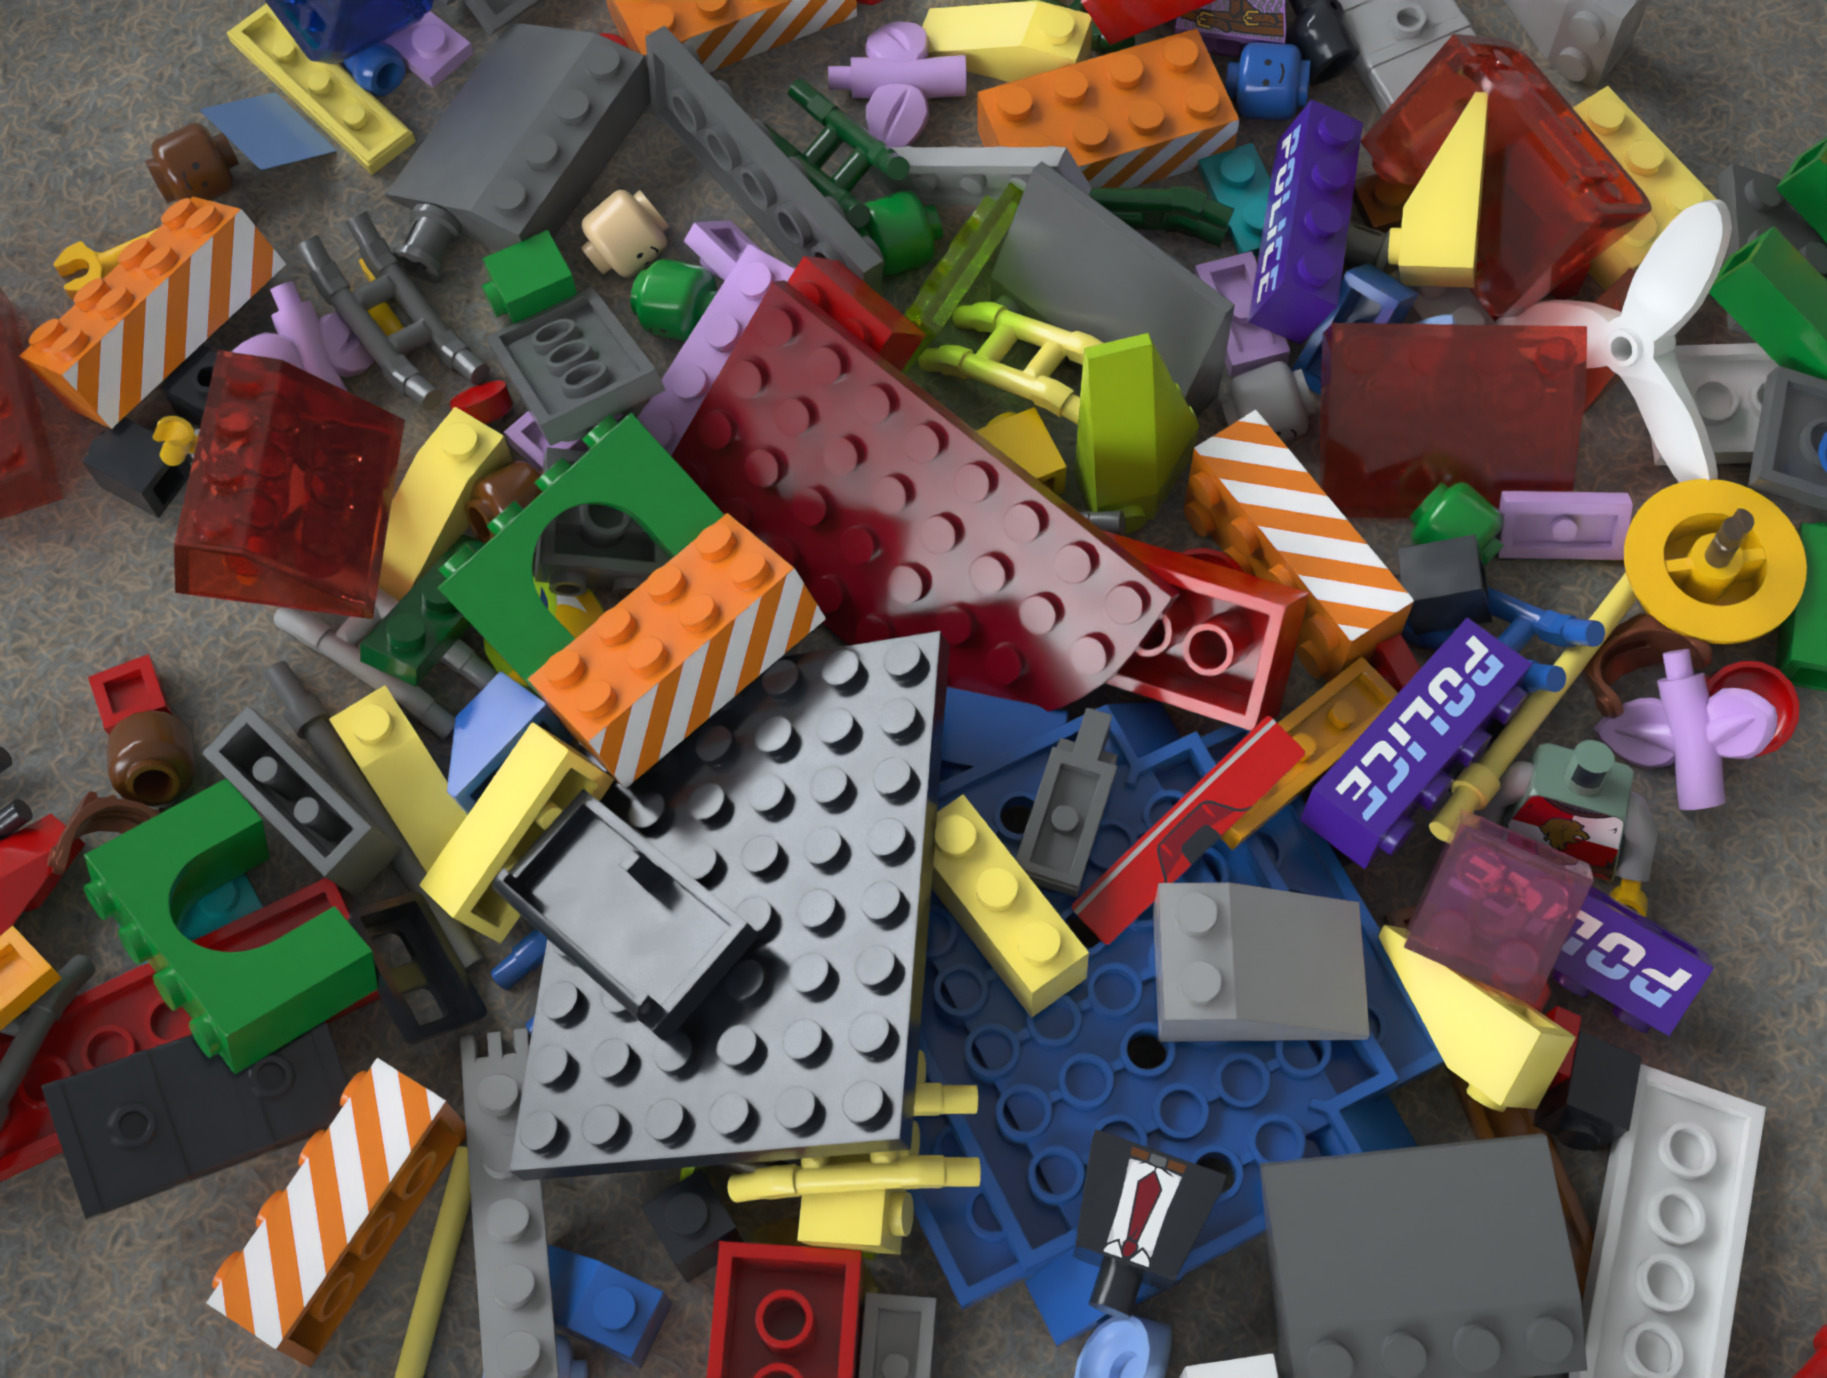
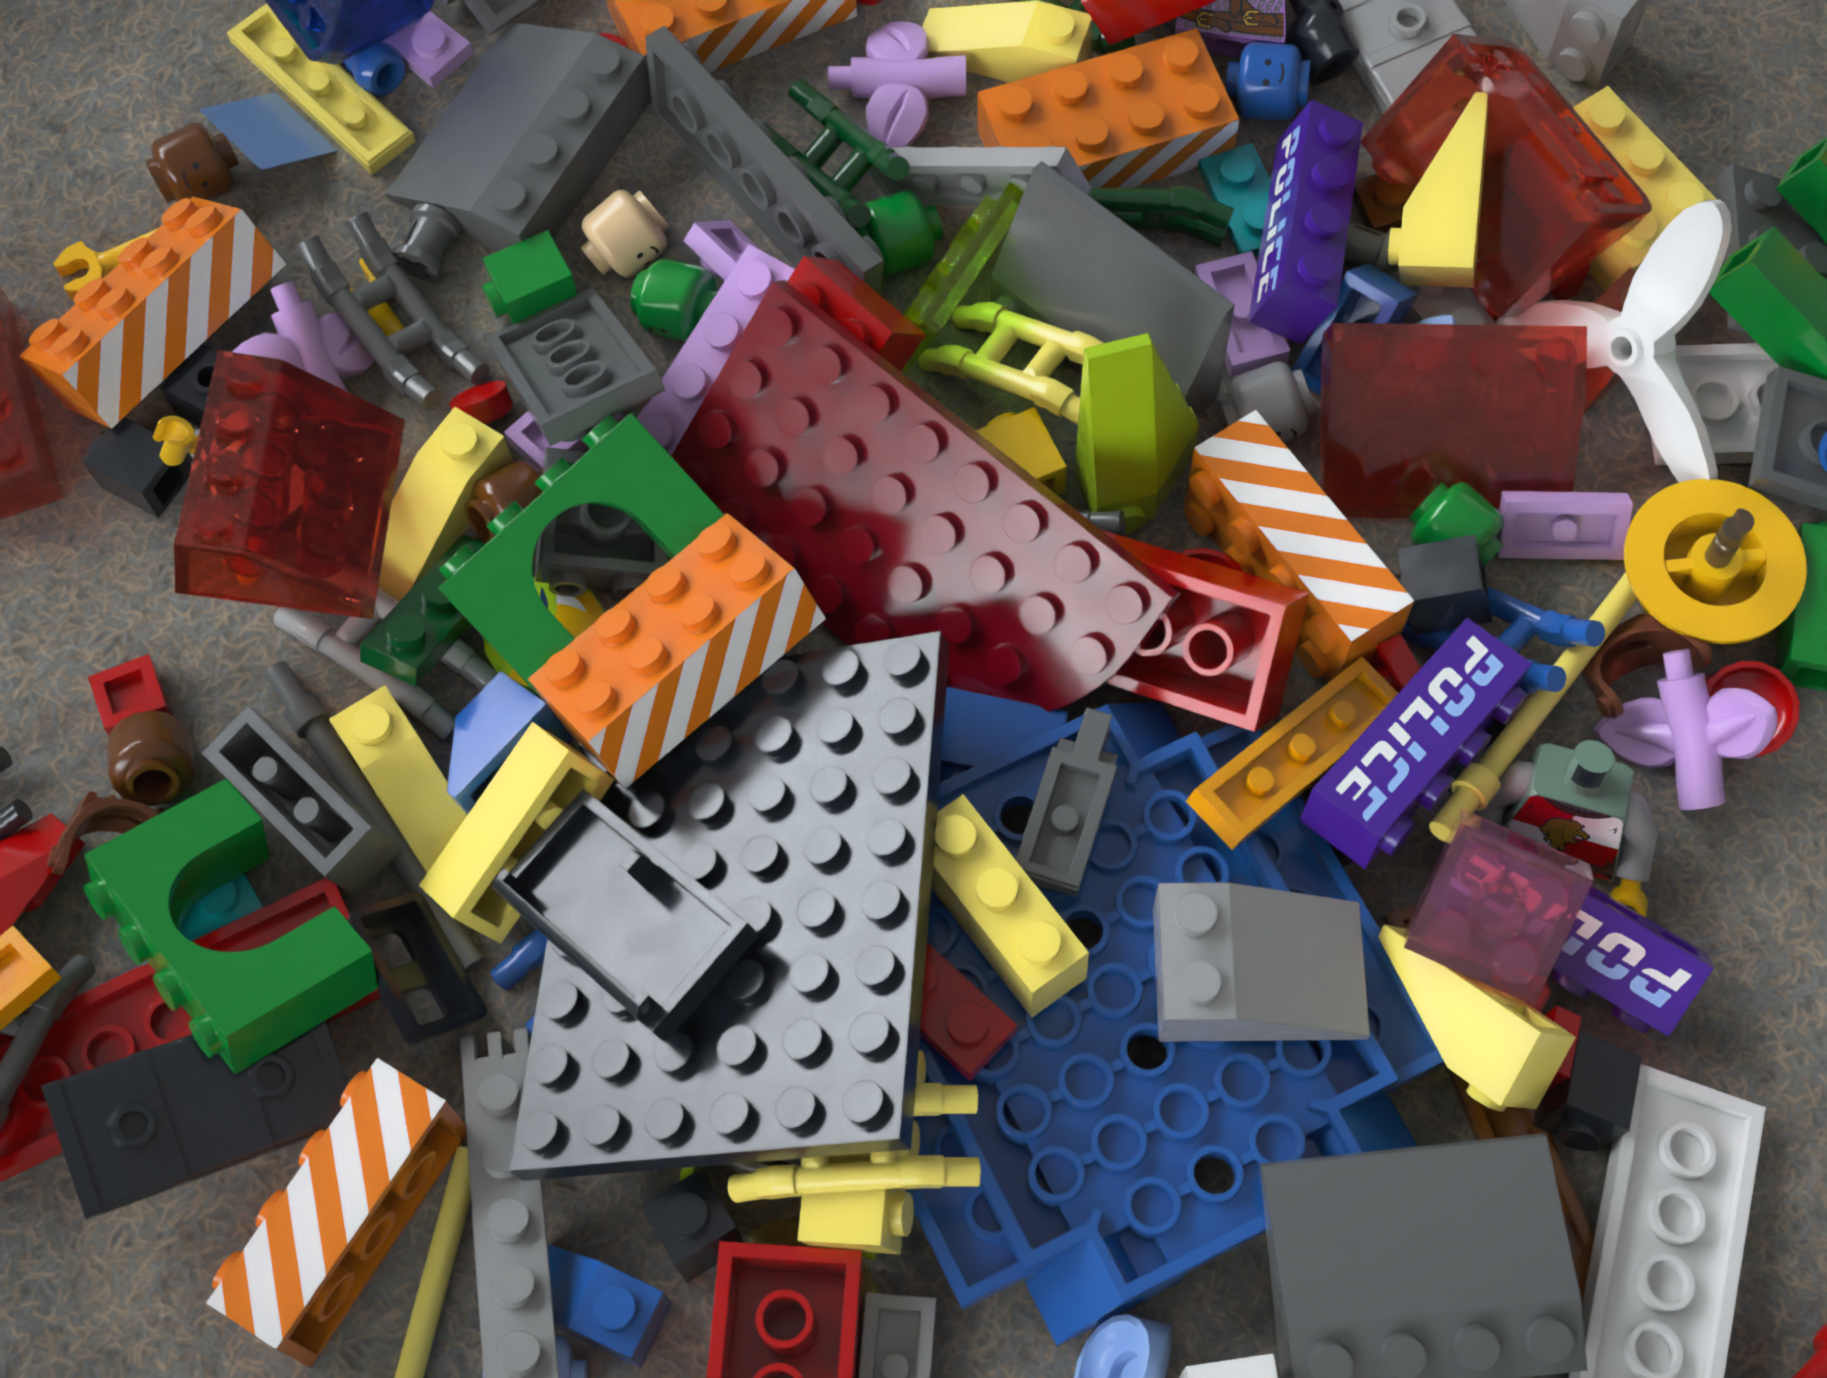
red sticker [1072,716,1305,944] -> none
torso [1073,1129,1227,1319] -> none
none -> red plate [920,943,1017,1081]

